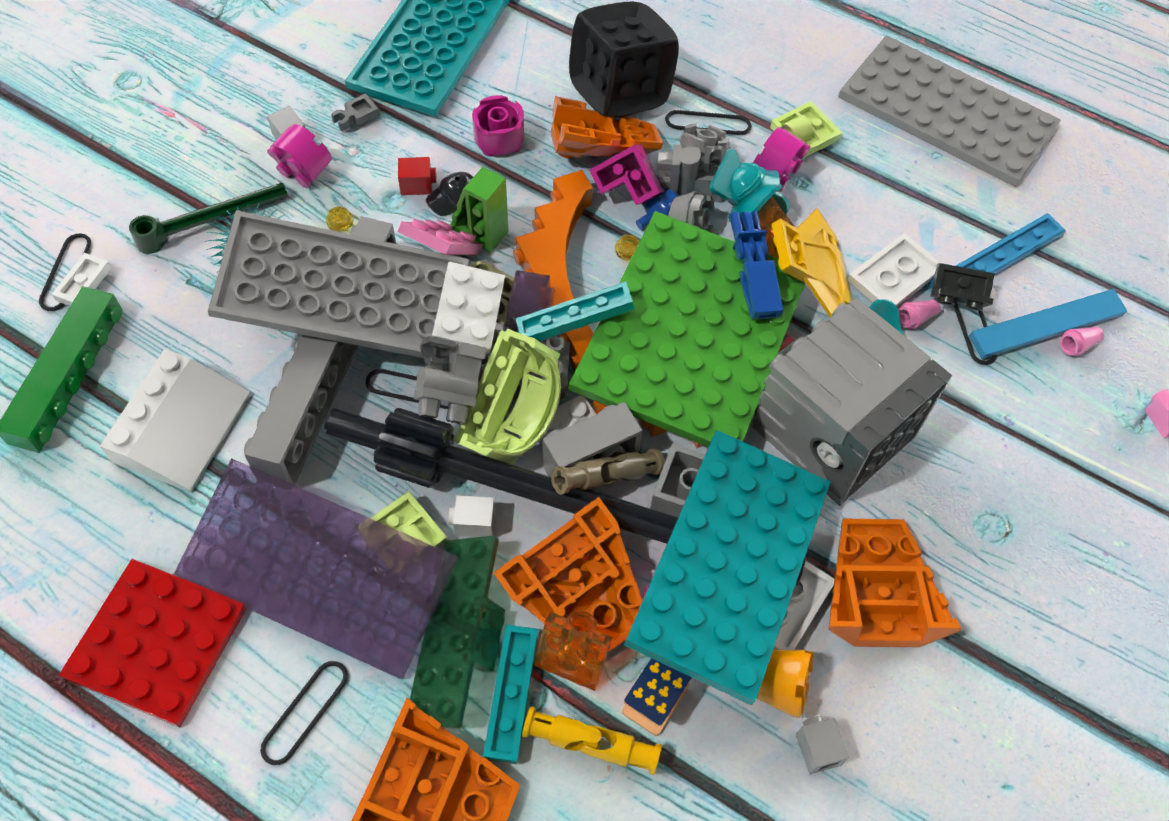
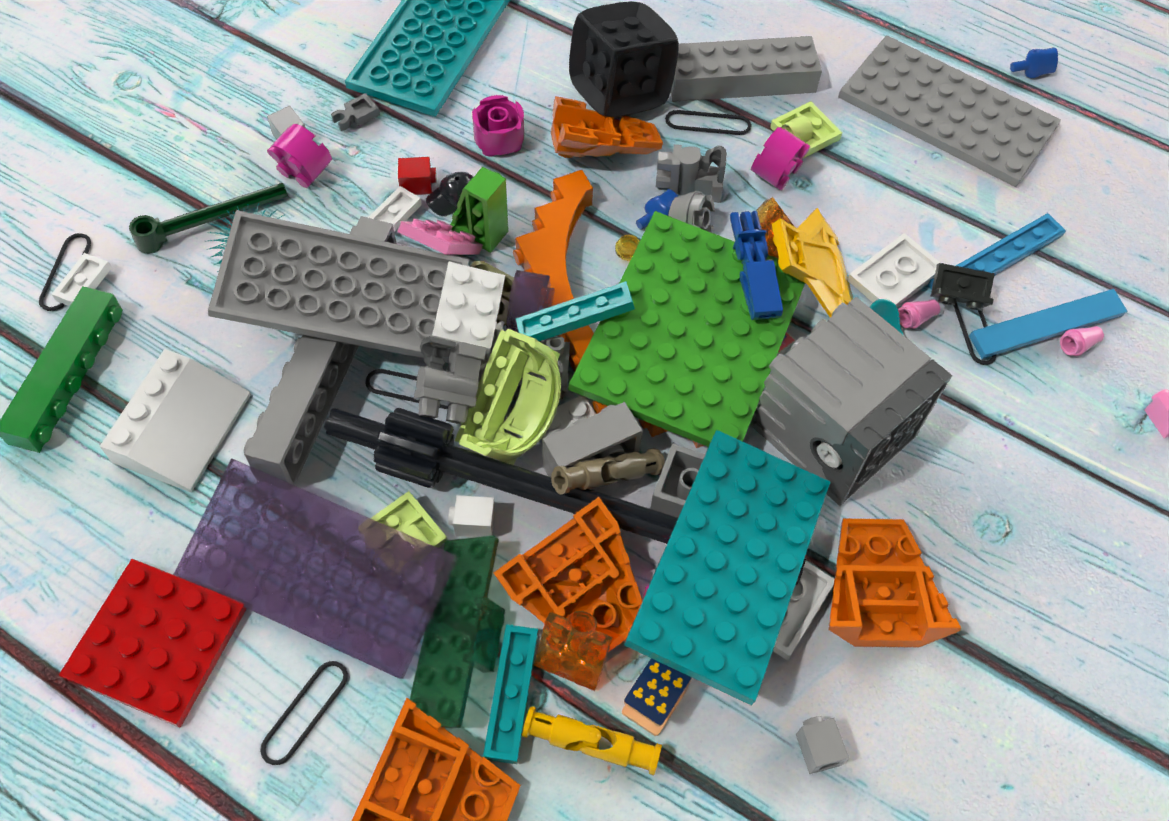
clear yellow plate [326,206,353,232] -> none
dark pink brick [589,144,665,205] -> none
light grey cone [680,124,730,167] -> none
teal helmet [709,148,790,223] -> none
light orange cone [757,650,814,718] -> none
none -> white plate [368,186,422,232]
none -> light grey brick [671,36,822,102]
none -> blue piece [1010,47,1058,78]

